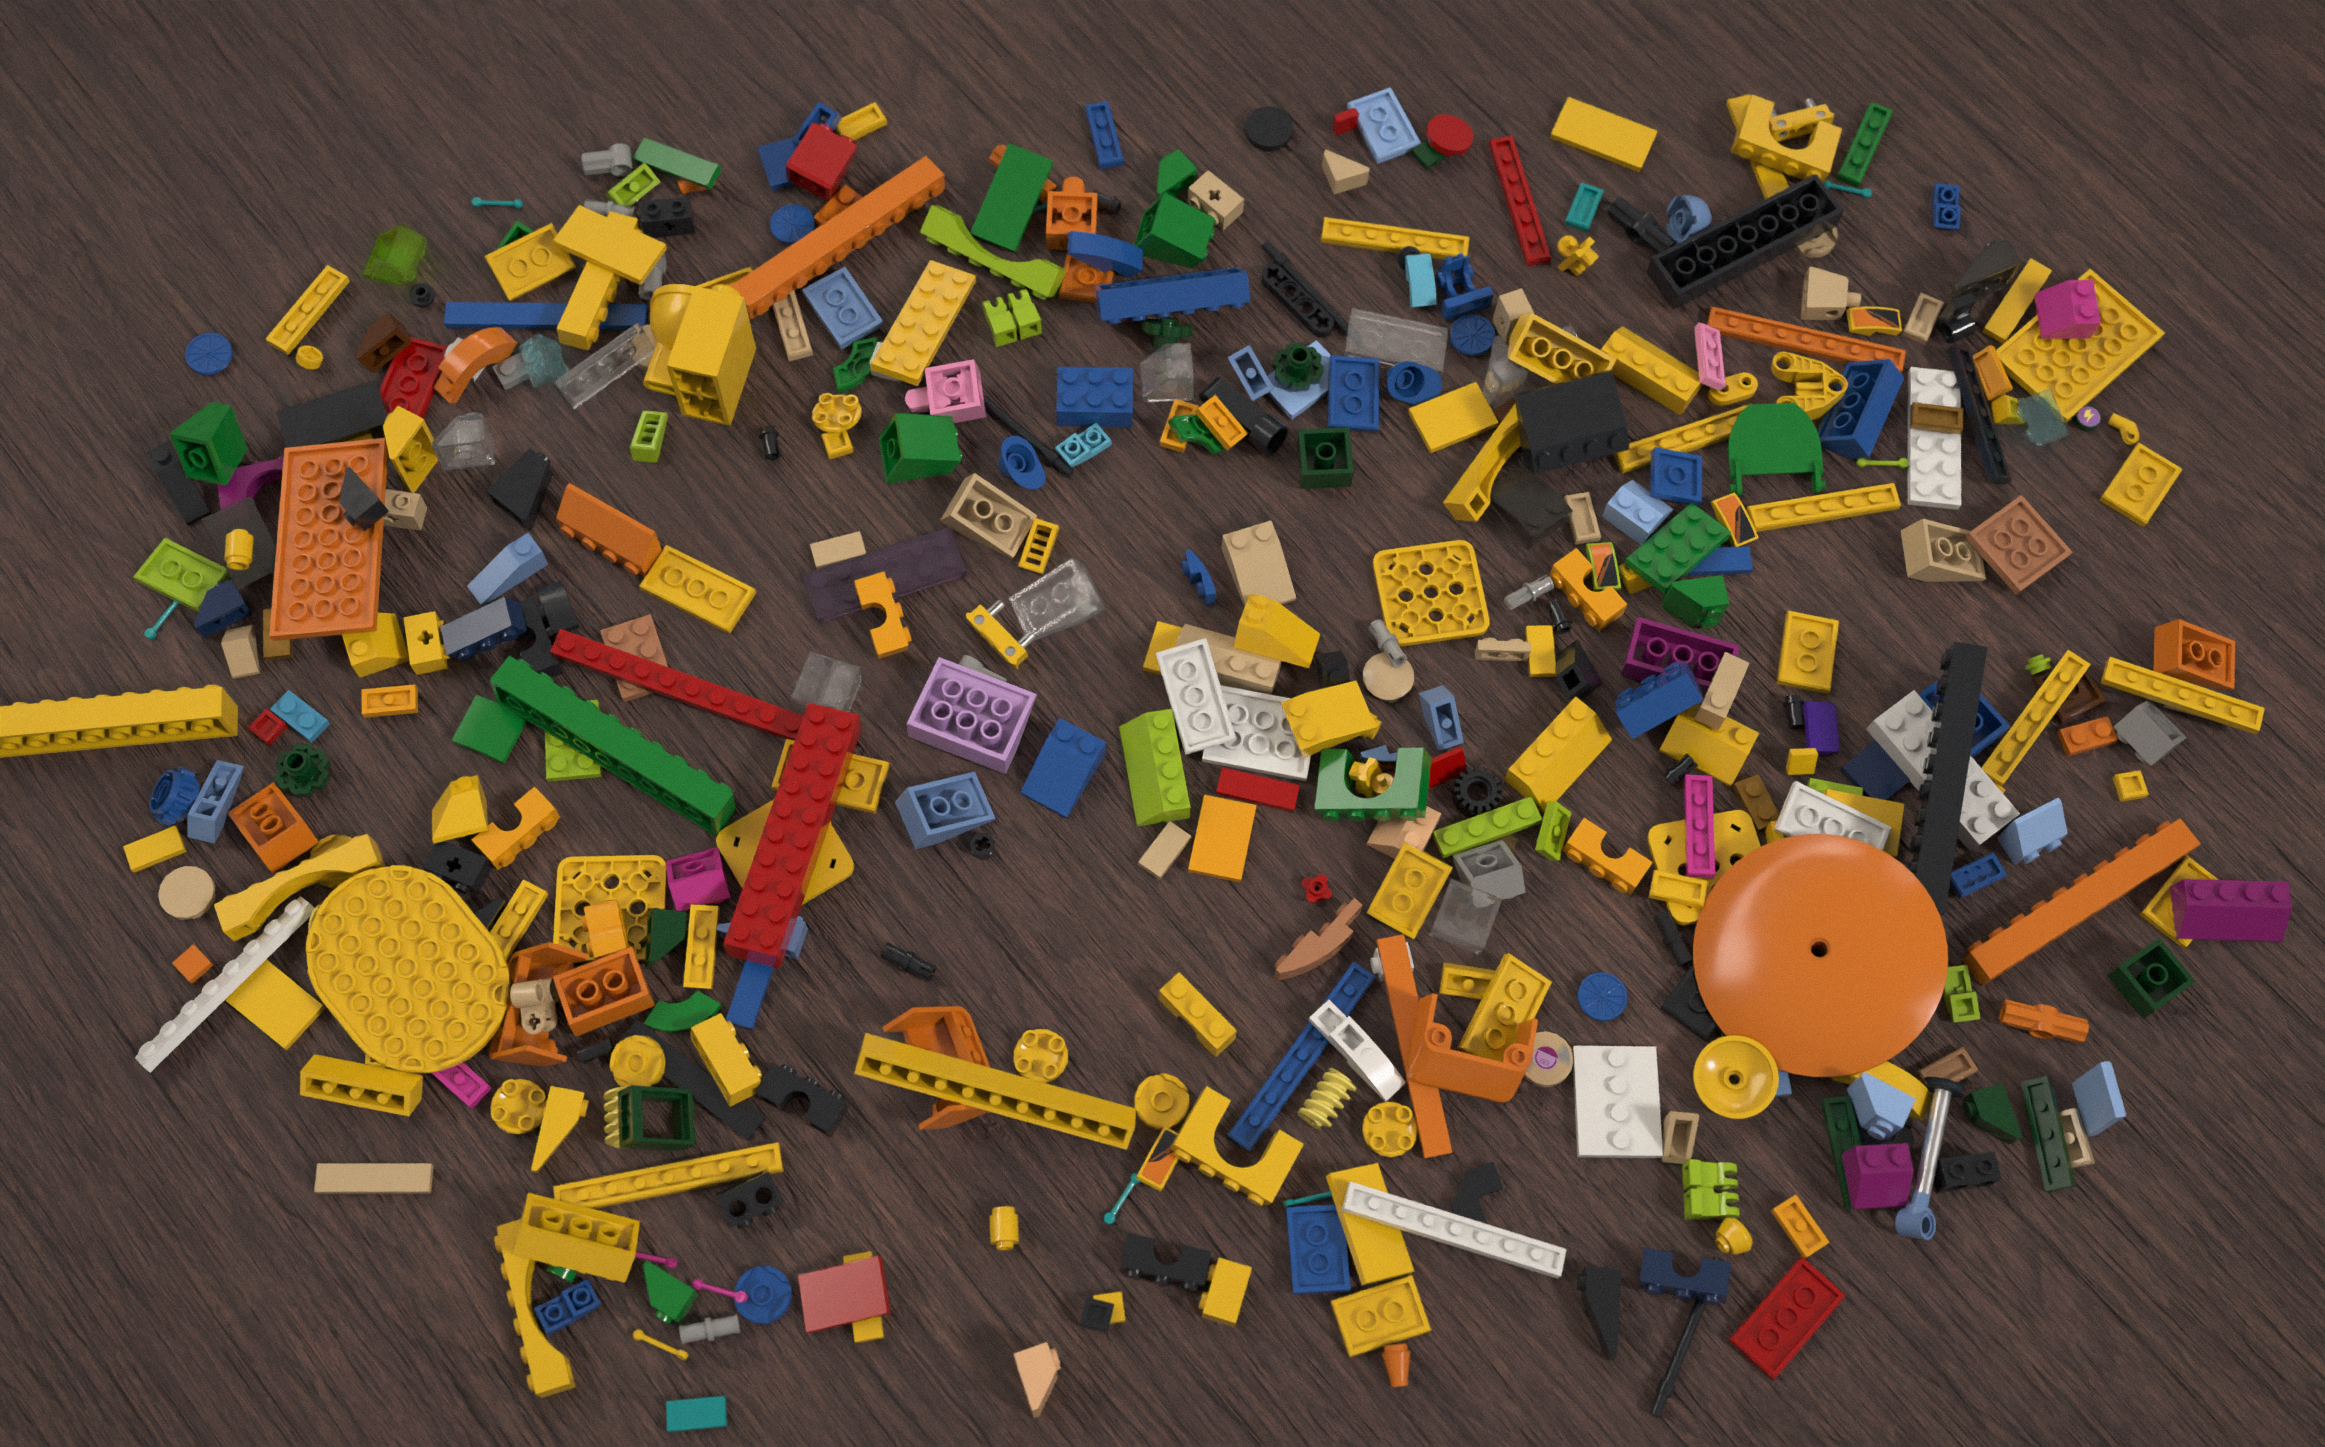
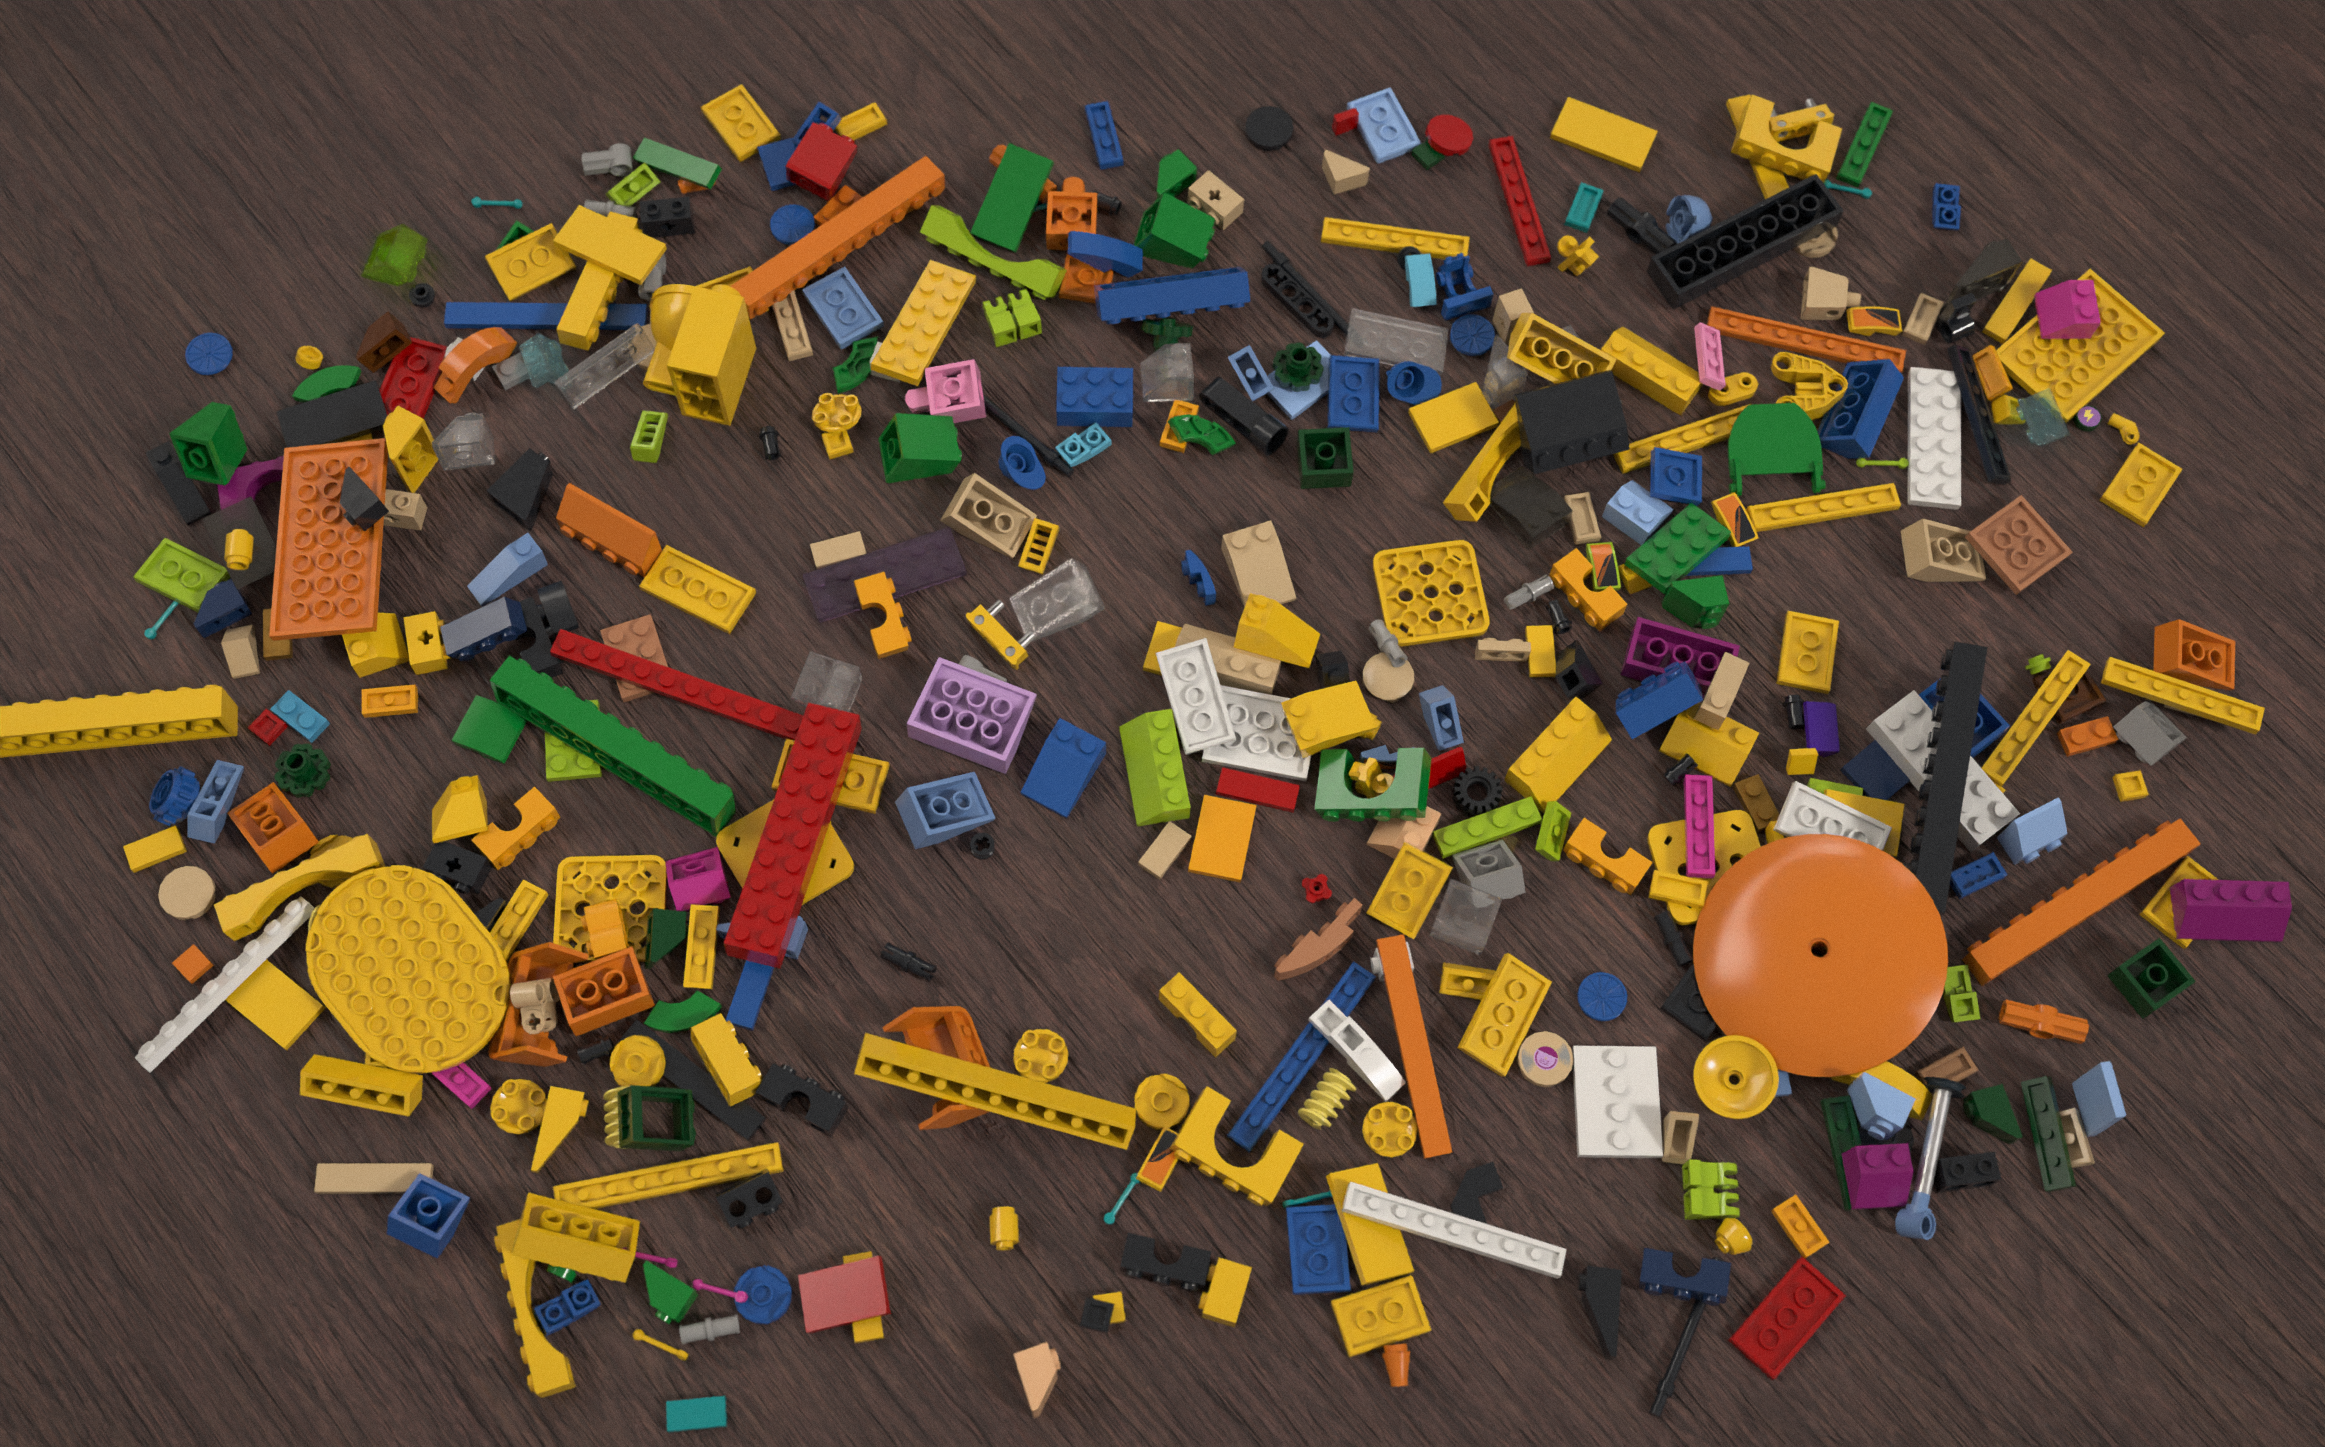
yellow plate [266,265,350,355] -> none
light orange plate [1195,395,1248,451] -> none
orange windscreen [1407,993,1538,1103] -> none
pearl gold tile [1910,402,1963,434] -> none
none -> green tile [292,365,362,403]
none -> blue slope [387,1173,470,1259]
none -> yellow tile [701,84,781,162]

